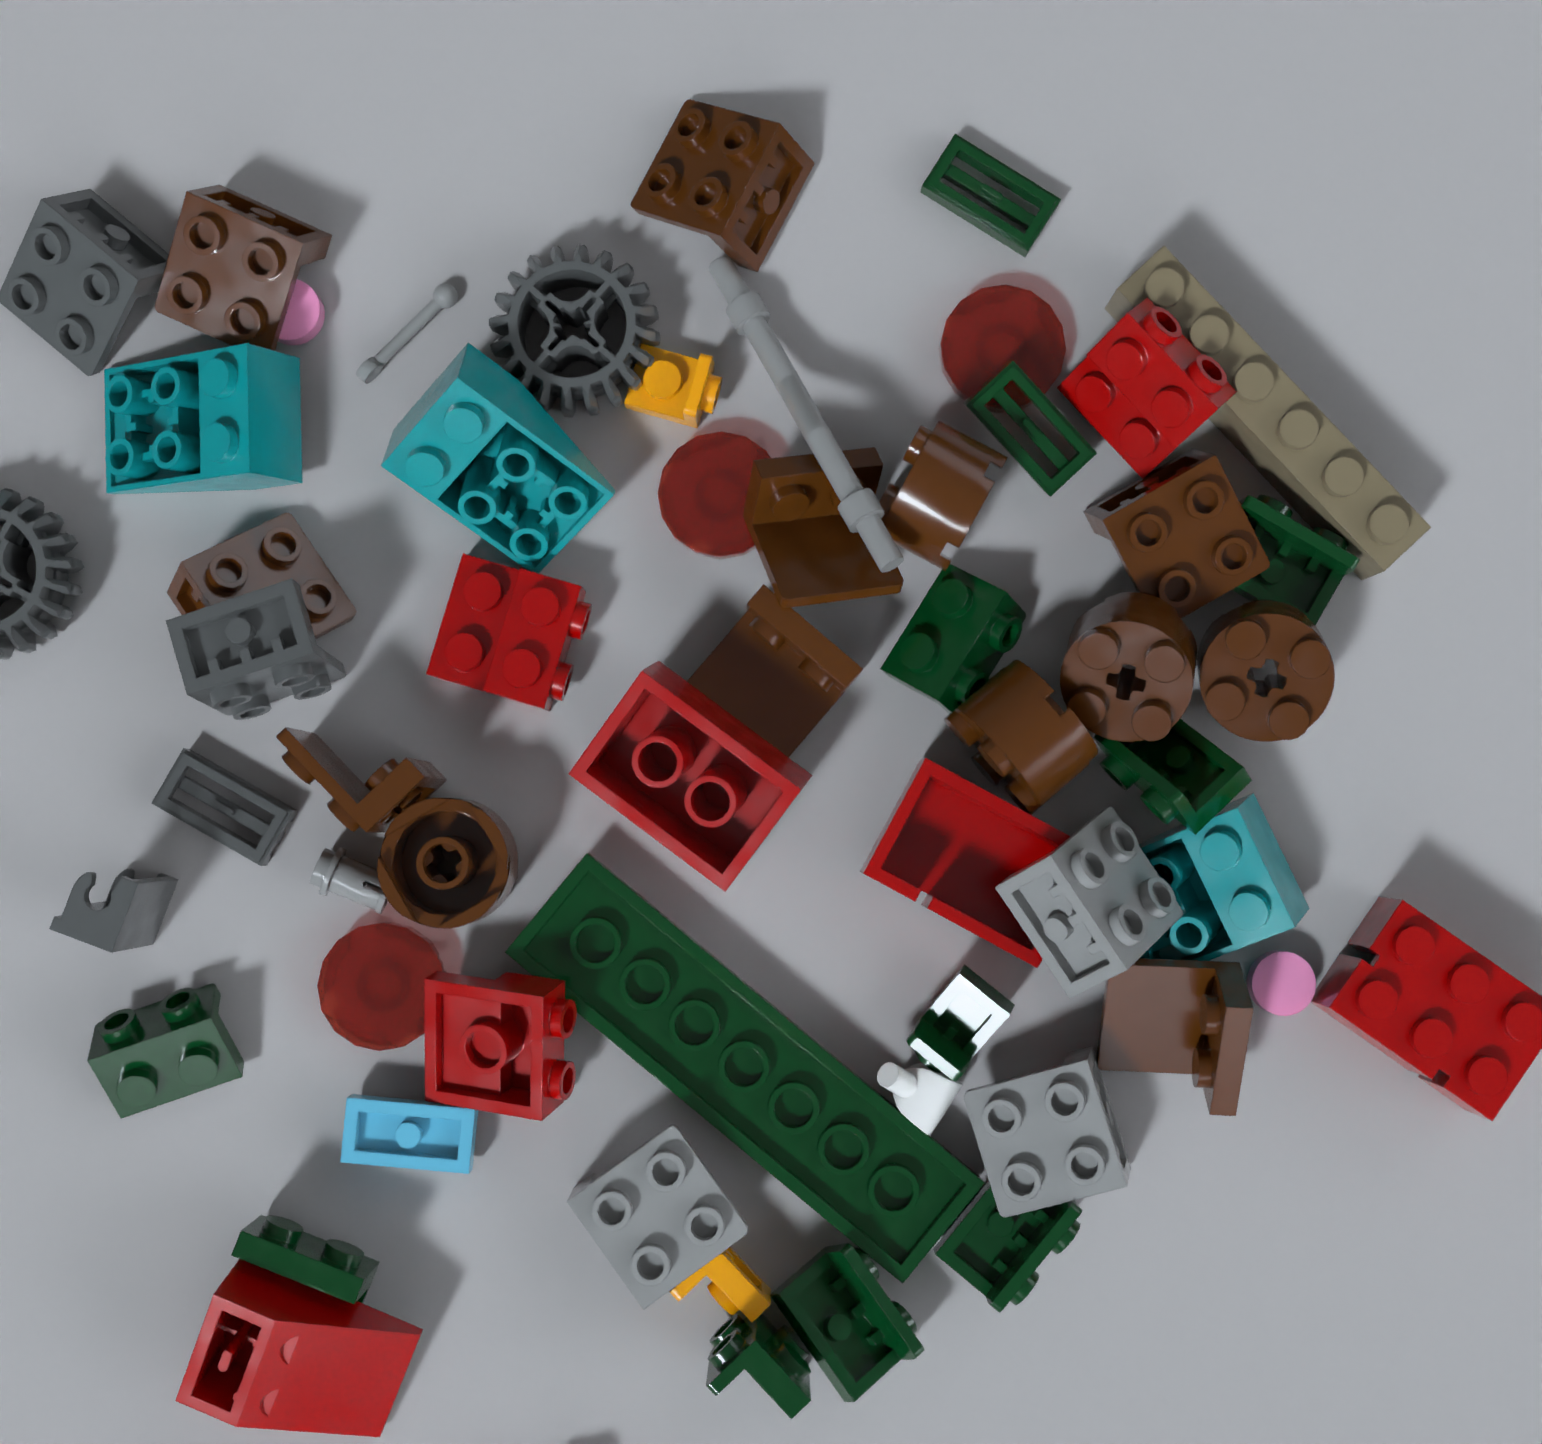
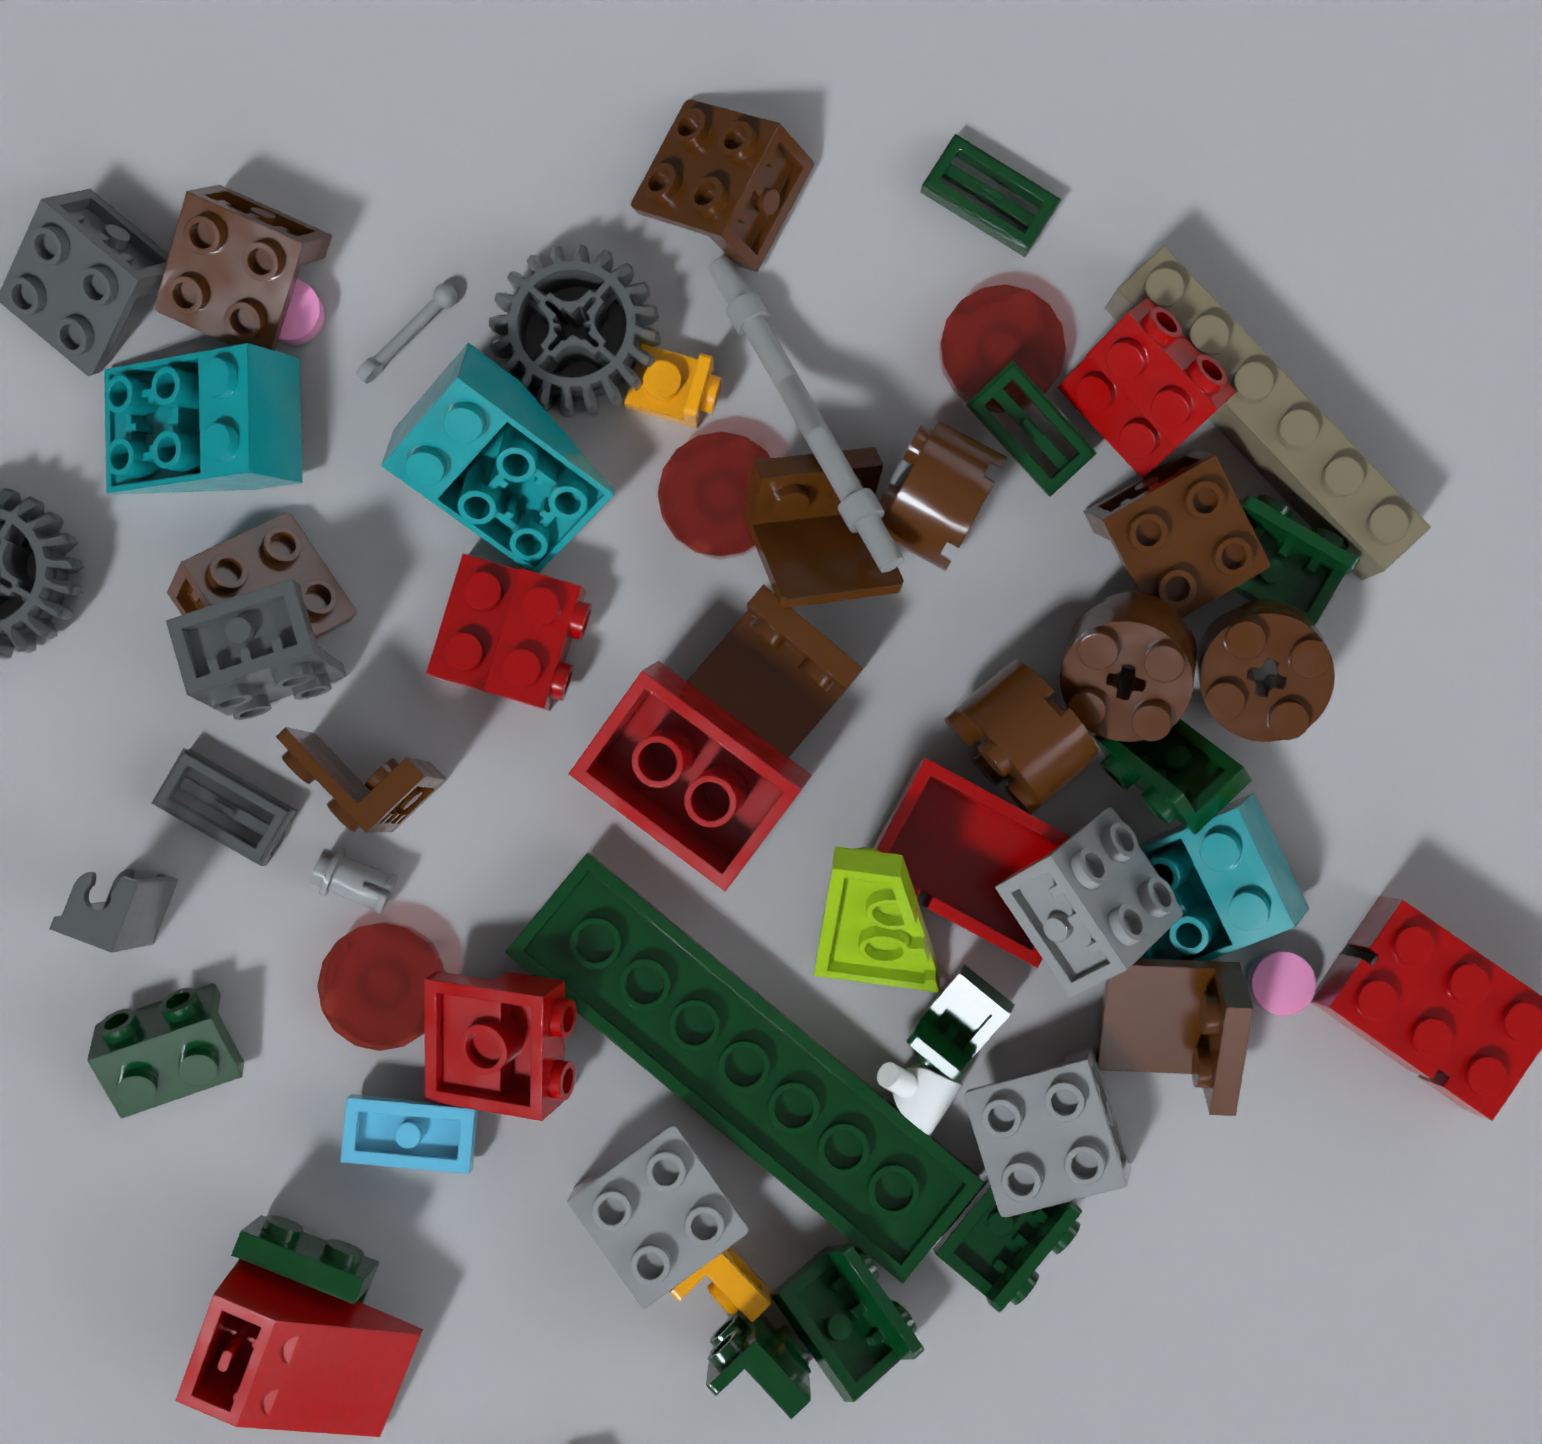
reddish brown brick [377,798,518,929] -> none
dark green bracket [880,564,1026,714] -> none
none -> lime wing [813,846,941,993]

